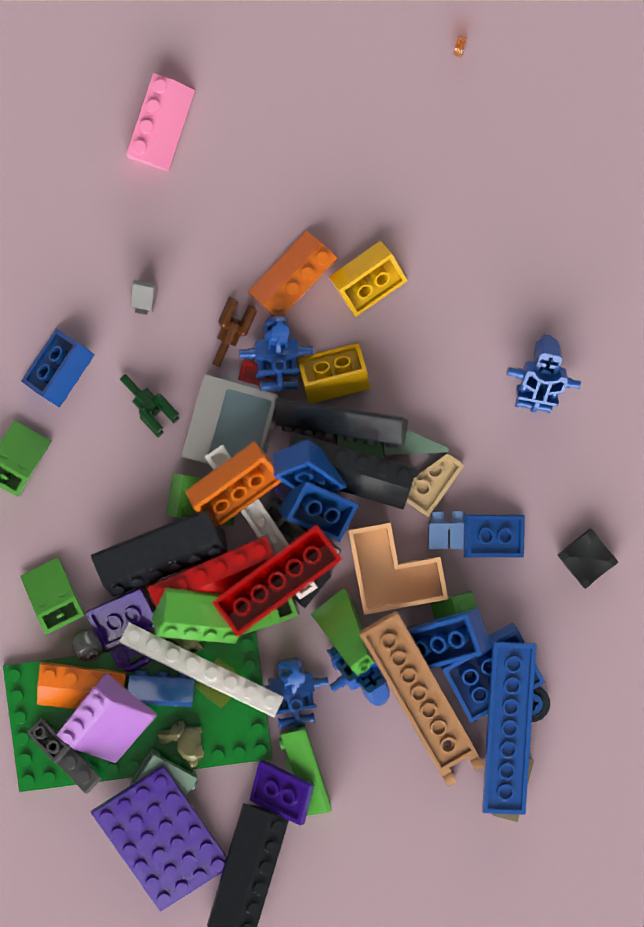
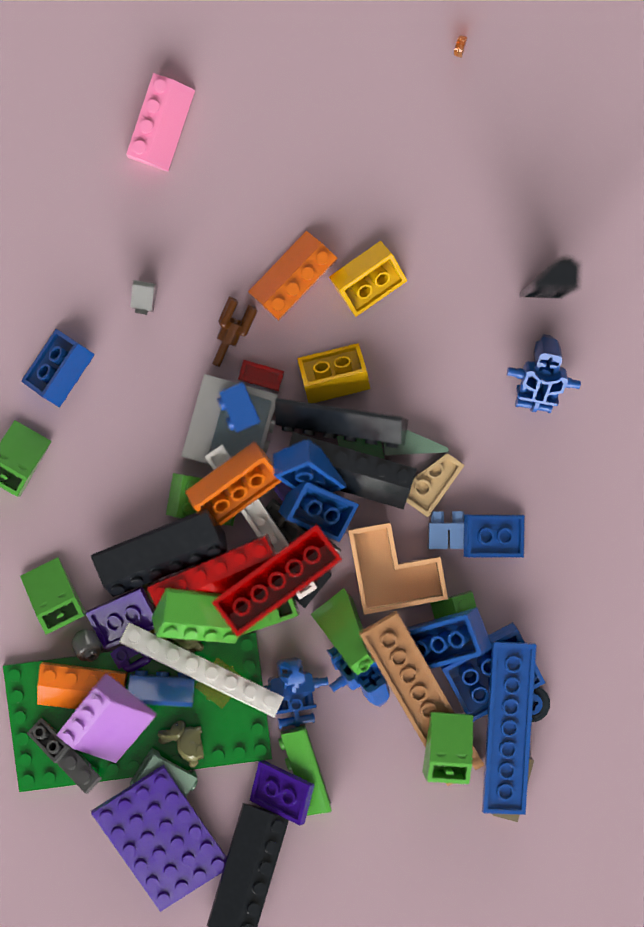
dark green plant [120,374,180,438] -> none
blue piece [239,316,314,392] -> none
black brick [557,529,619,589] -> none
none -> blue brick [217,382,261,433]
none -> bright green slope [422,712,473,784]
none -> black slope [520,257,580,299]

